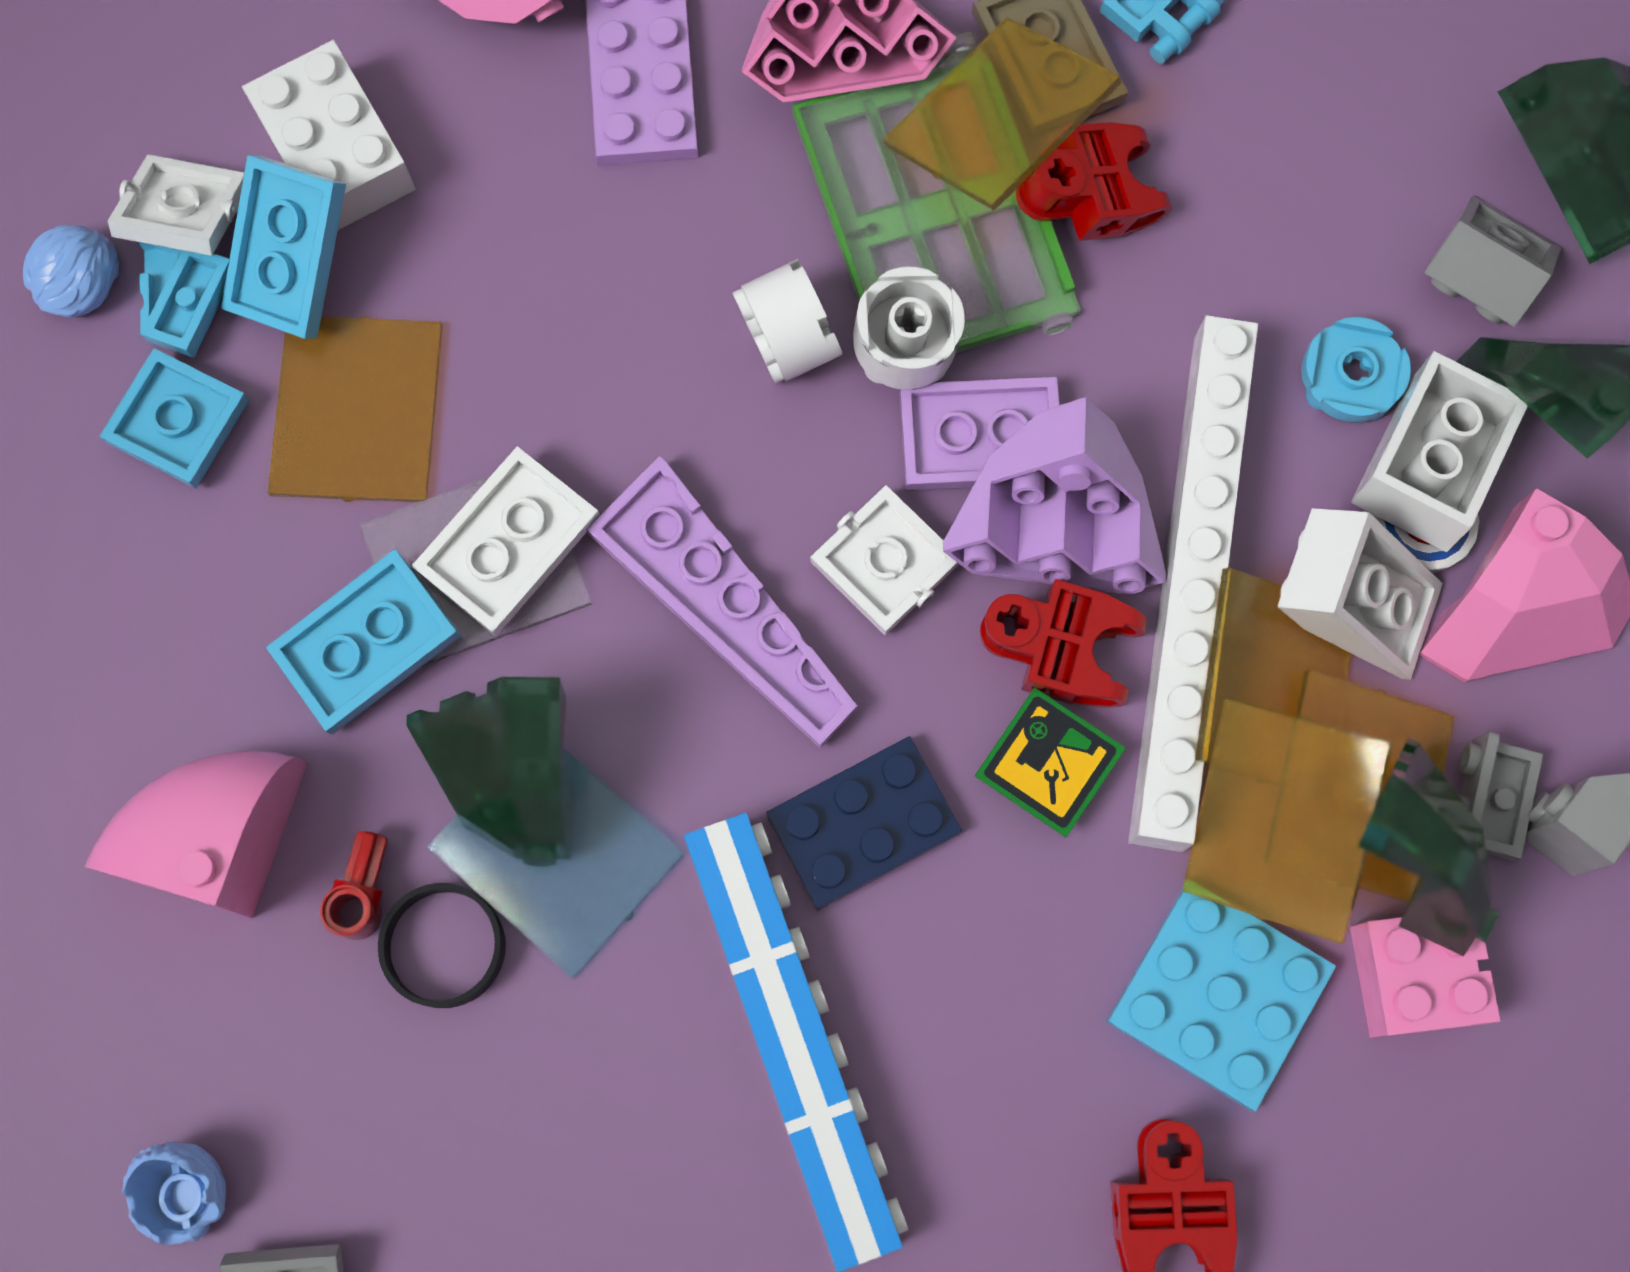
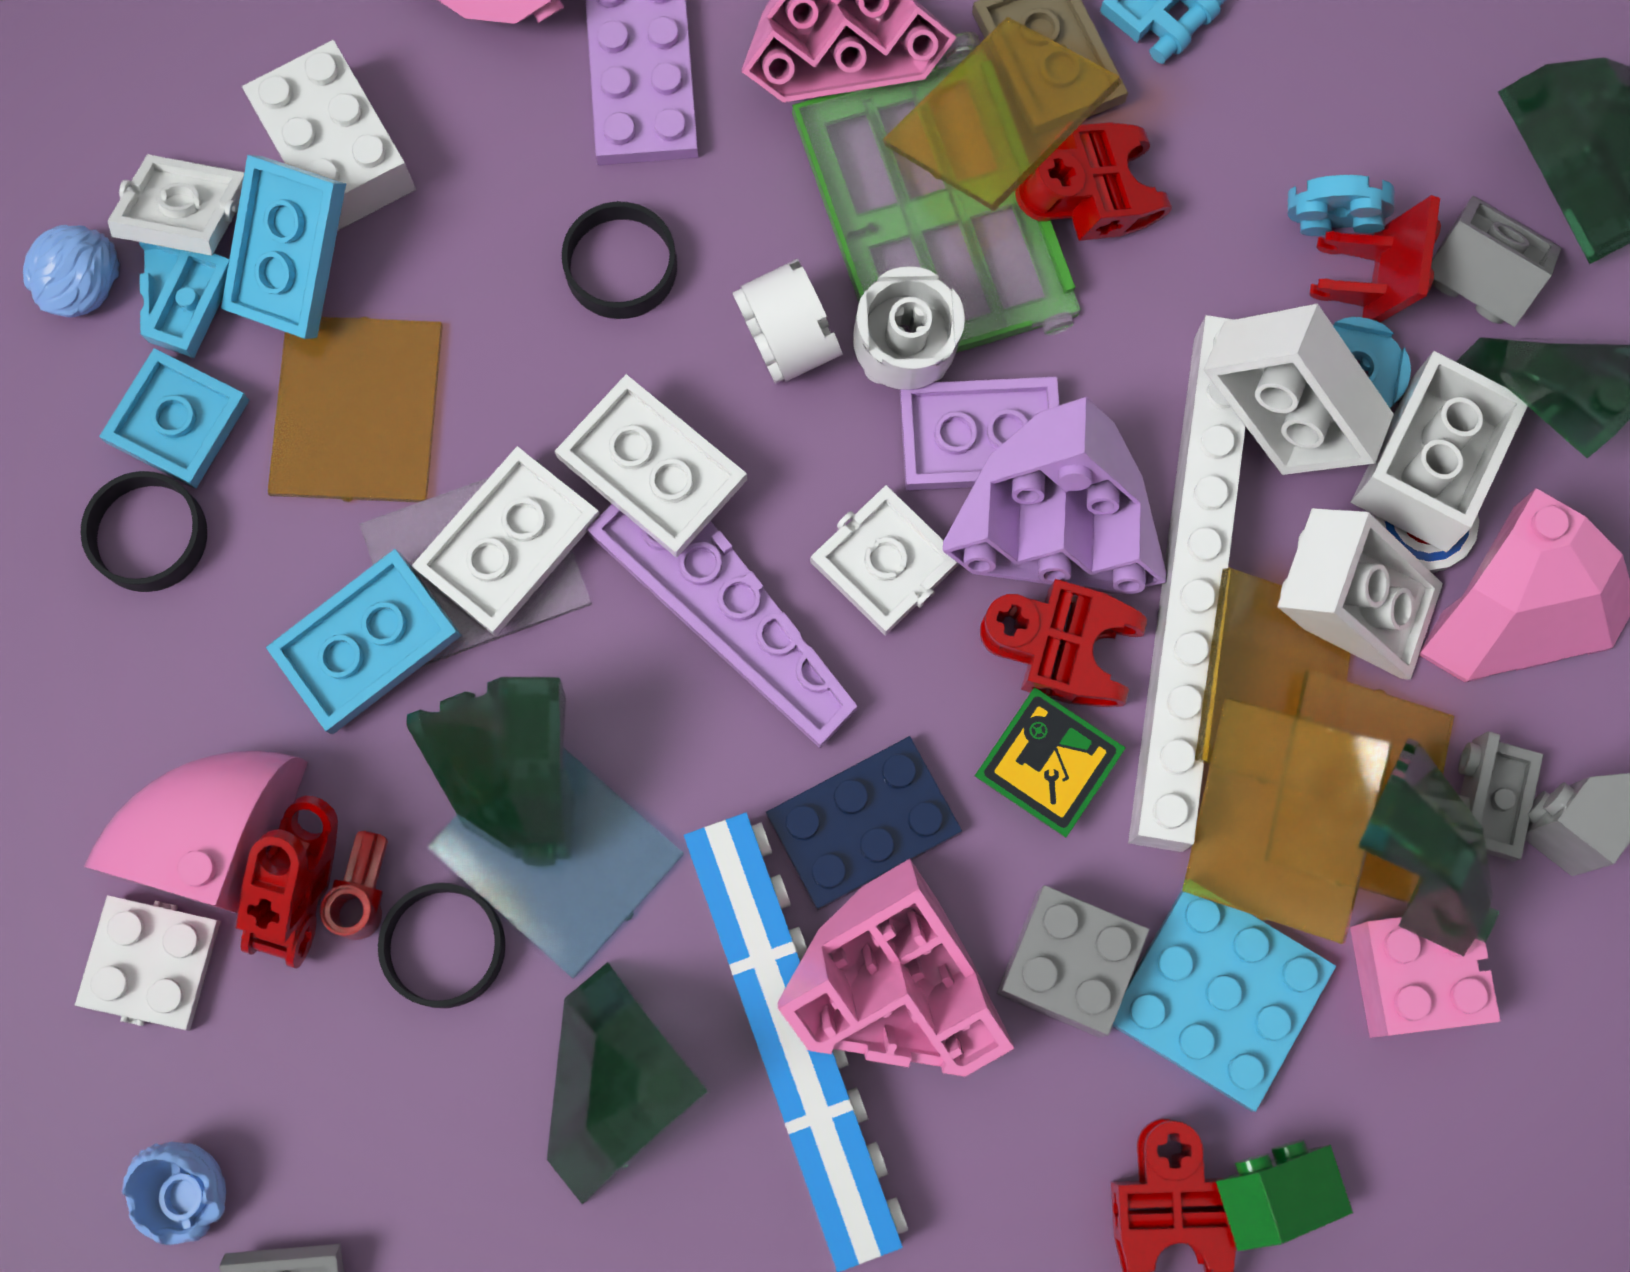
none -> white plate [75,895,221,1030]
none -> black tyre [80,471,208,592]
none -> red piece [236,796,338,969]
none -> clear green brick [547,962,711,1204]
none -> white plate [555,374,747,558]
none -> black tyre [561,201,677,319]
none -> bright pink brick [777,859,1014,1077]
none -> light grey brick [996,885,1149,1038]
none -> white brick [1203,304,1394,475]
none -> green brick [1216,1140,1353,1251]
none -> medium azure plate [1287,175,1395,236]
none -> red plate [1310,195,1441,323]

